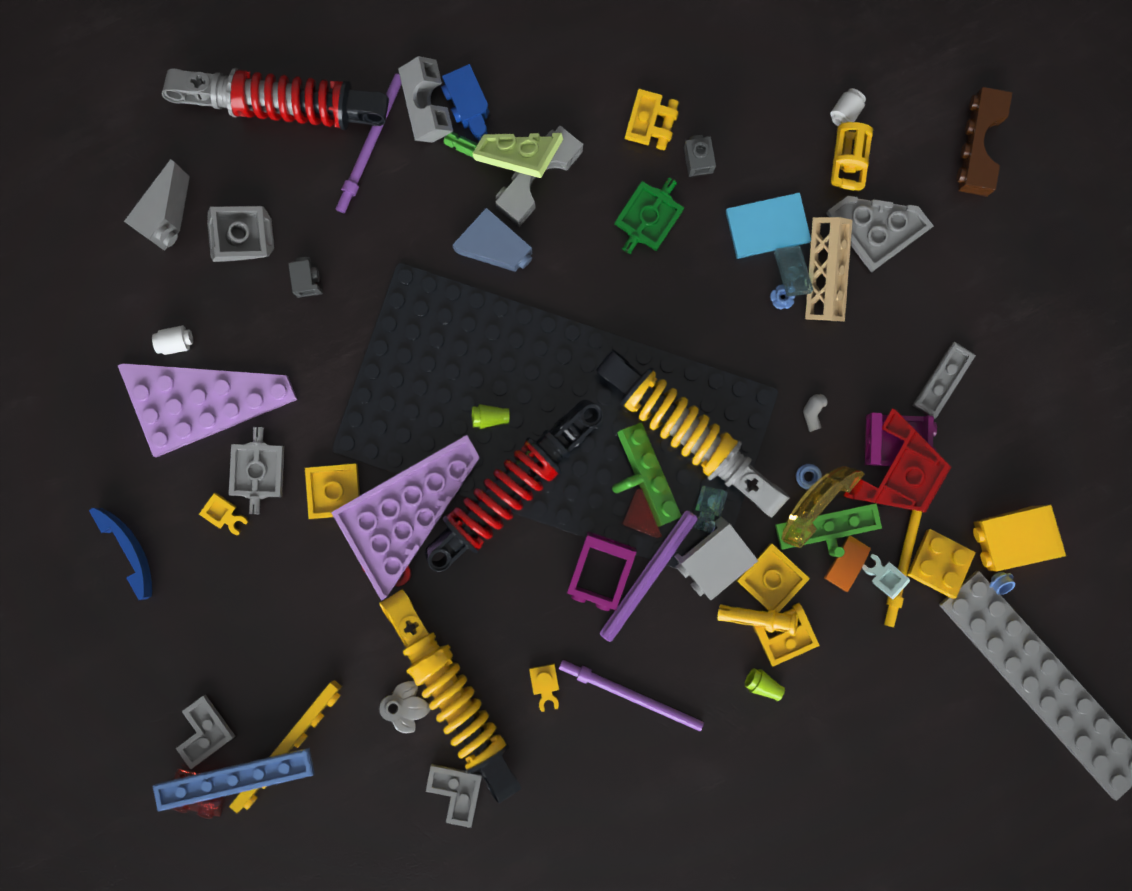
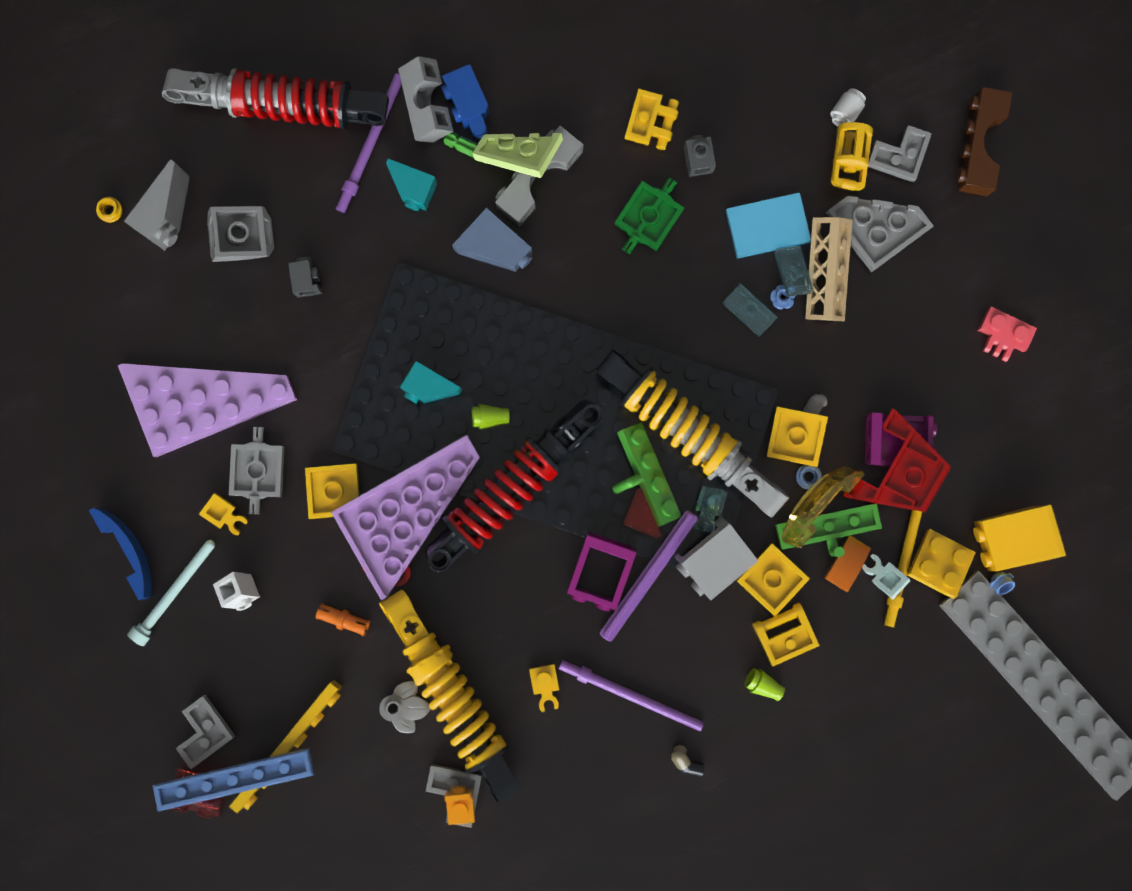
white brick [152,325,193,355] -> none
yellow pin [718,604,798,636] -> none
light grey tile [912,342,976,419] -> none
none -> yellow plate [96,197,123,223]
none -> light aqua piece [127,540,215,646]
none -> white brick [213,572,260,611]
none -> orange pin [316,603,370,636]
none -> teal slope [386,159,437,211]
none -> teal slope [400,361,462,404]
none -> light orange bracket [444,785,475,825]
none -> dark tan arm [671,745,704,777]
none -> clear light blue plate [723,283,778,337]
none -> yellow plate [767,406,828,467]
none -> light grey plate [868,125,932,183]
none -> coral hinge [978,306,1037,362]

